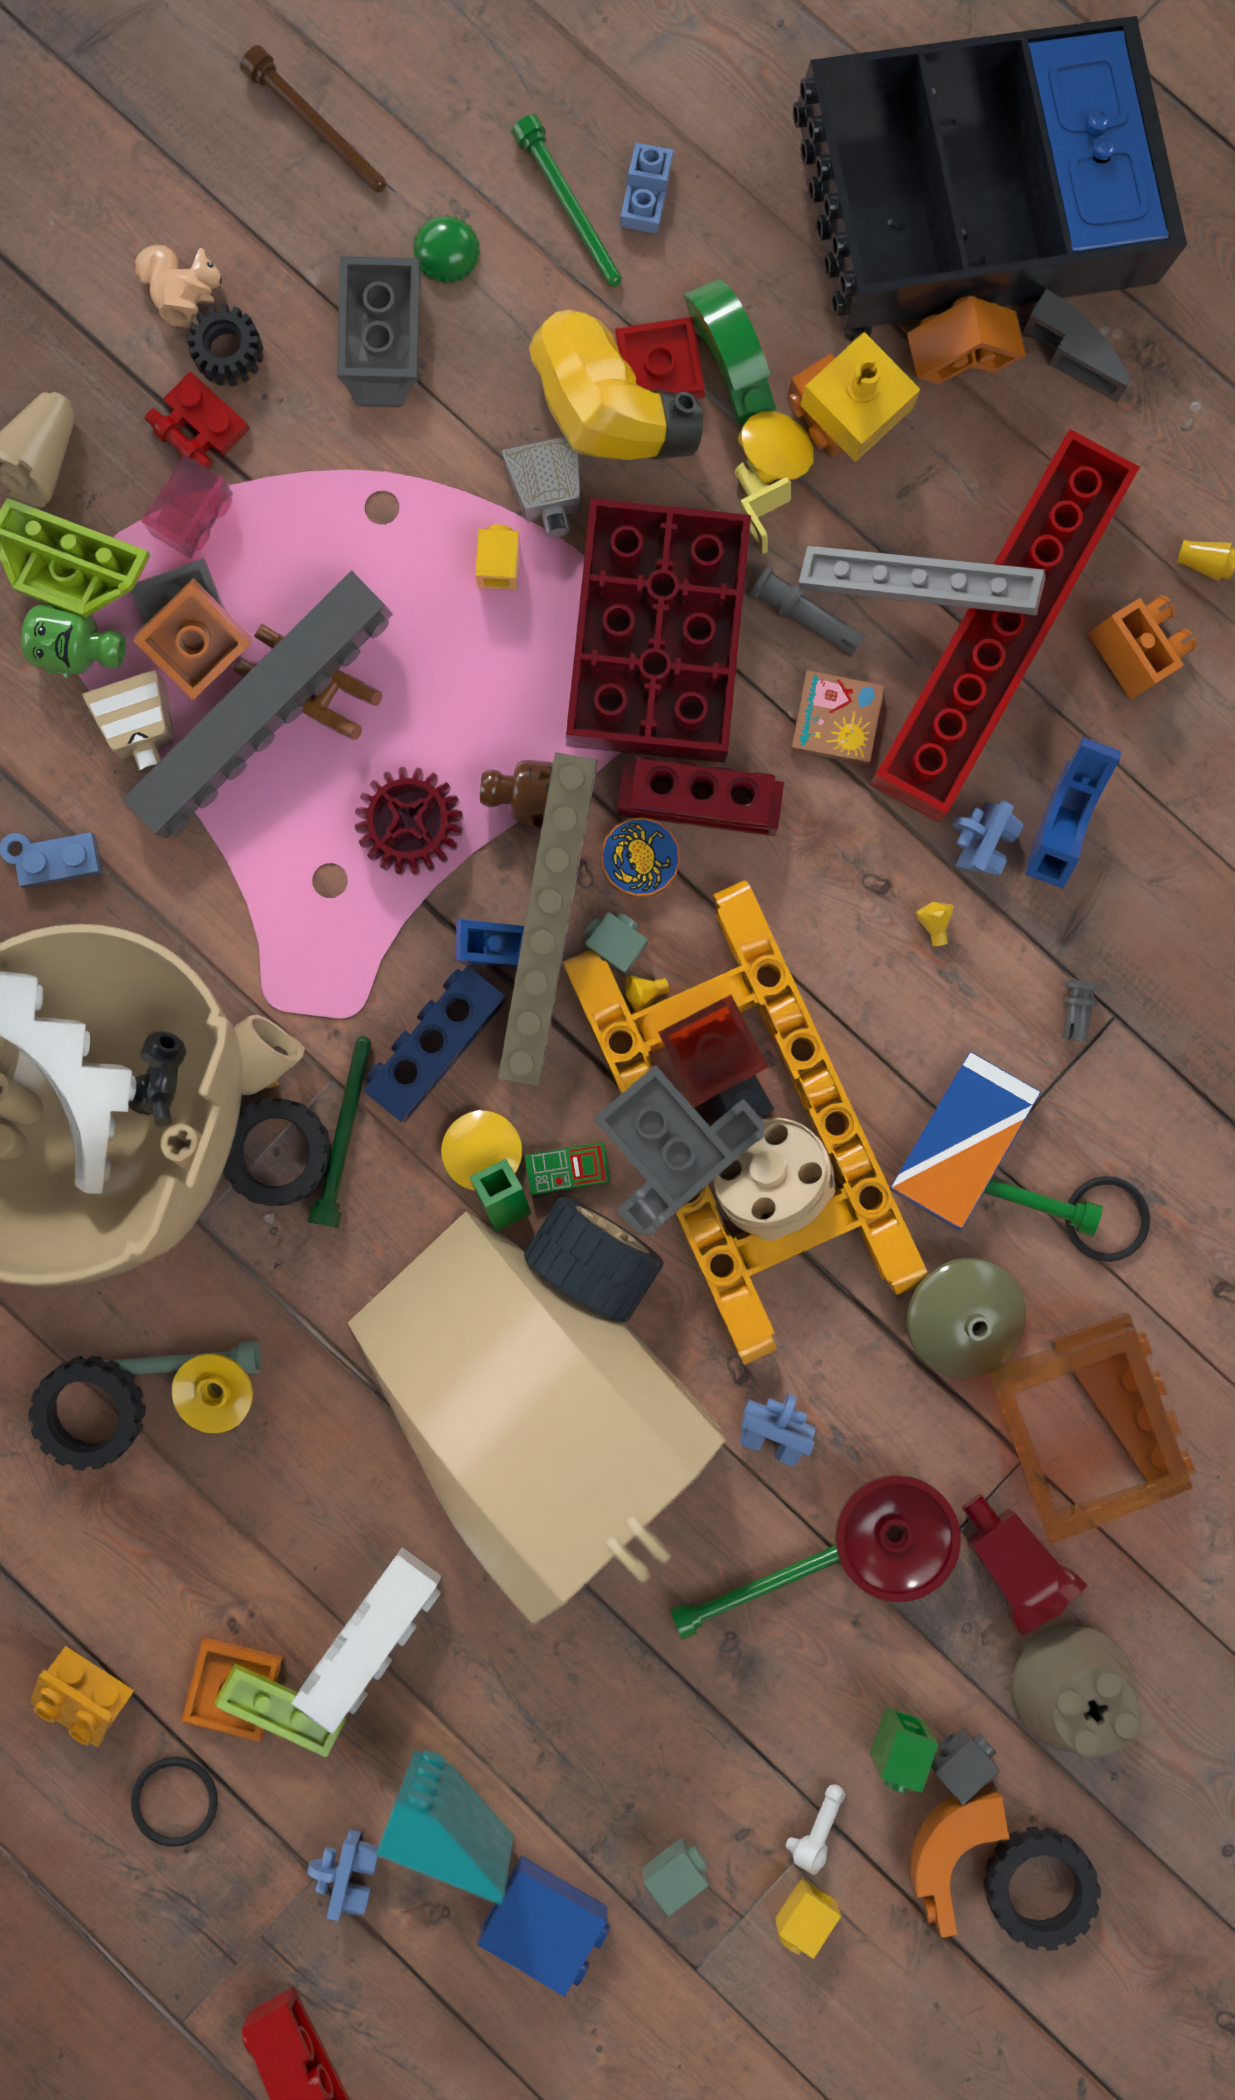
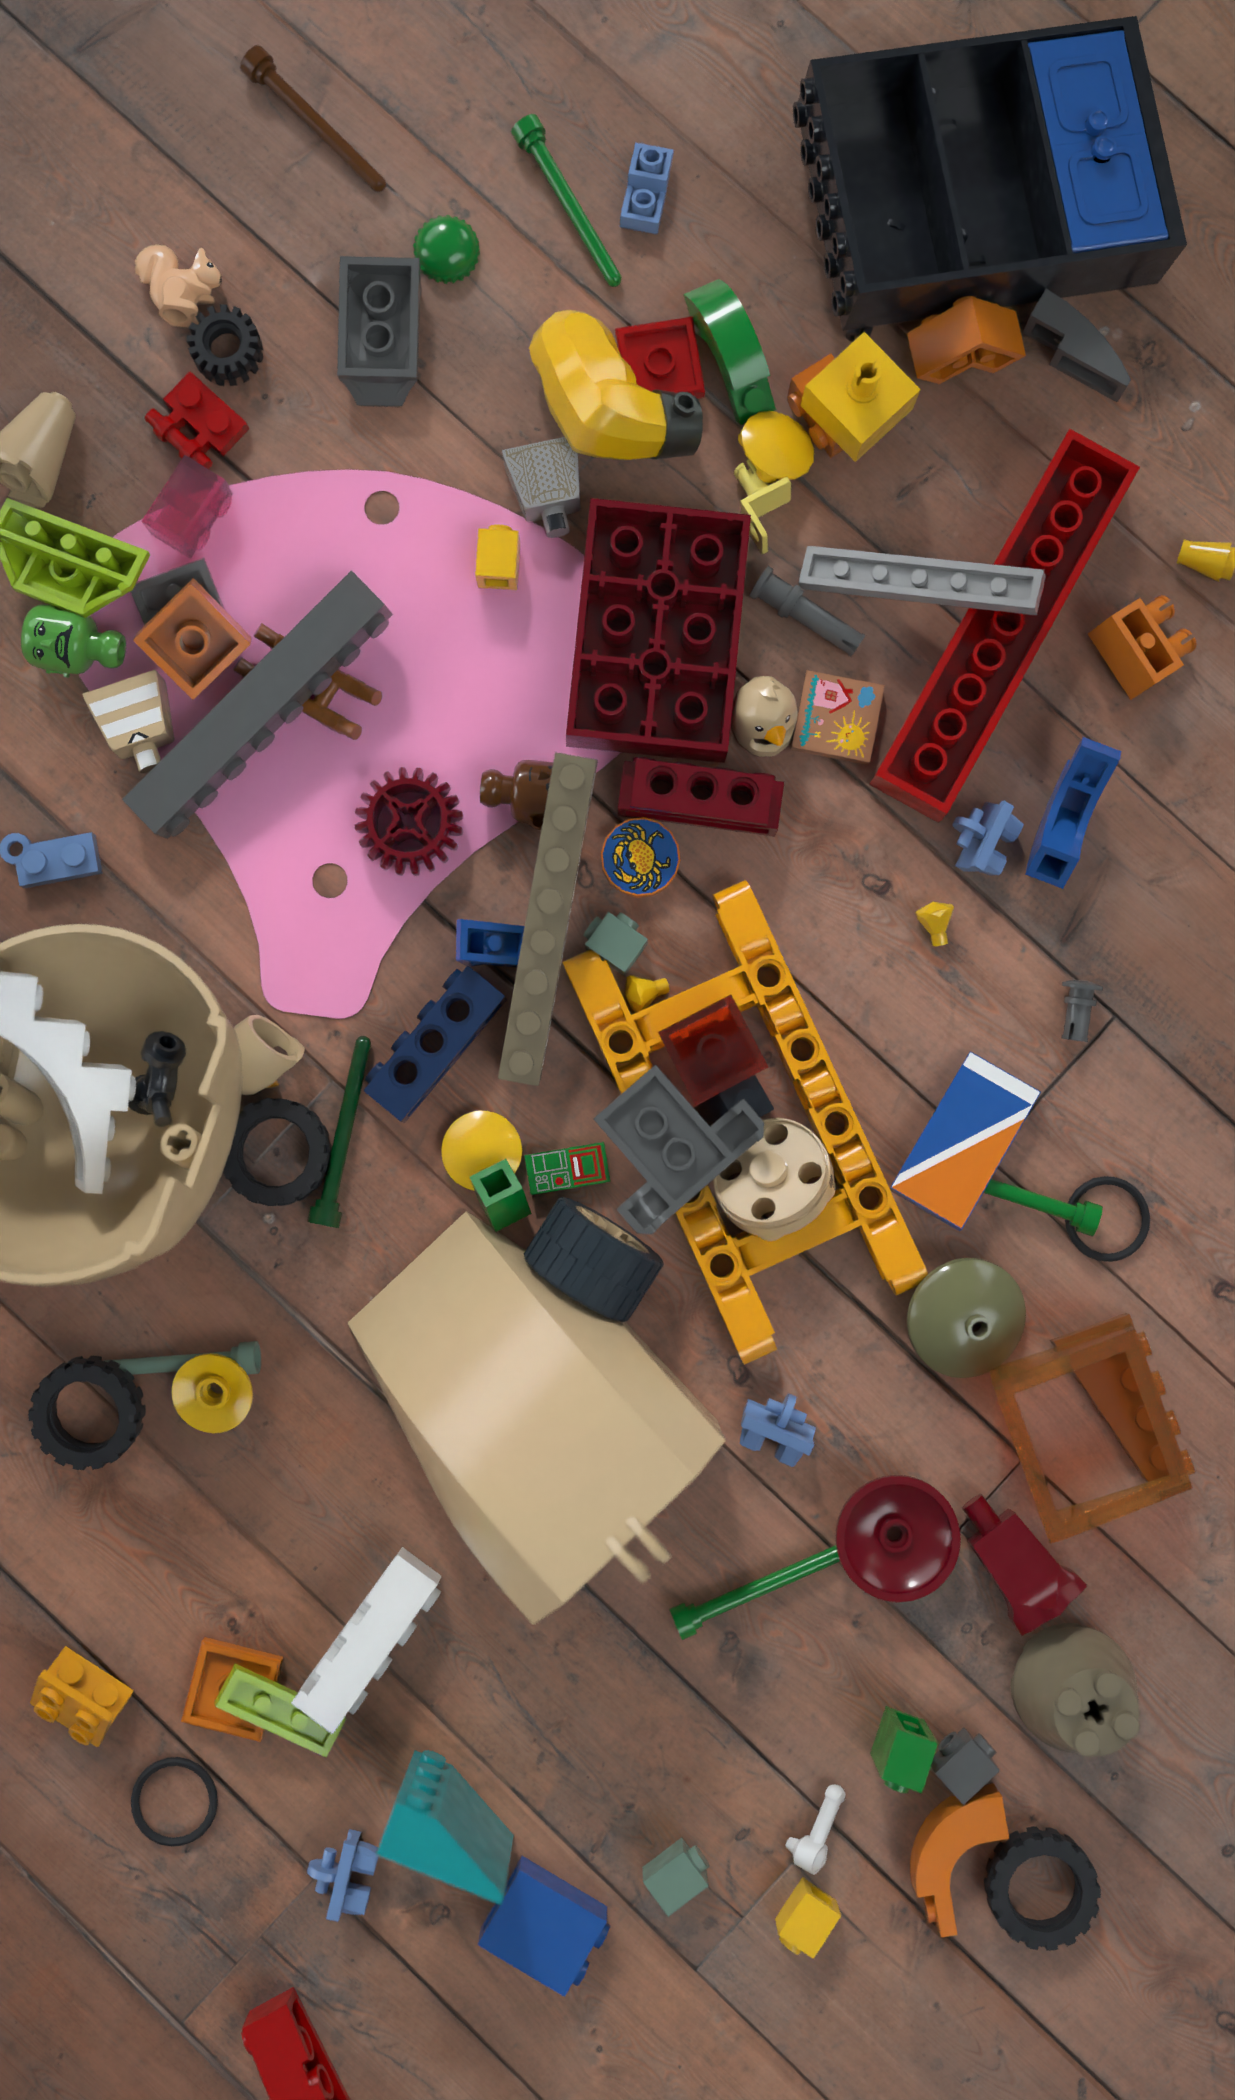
none -> tan piece [731,676,798,757]

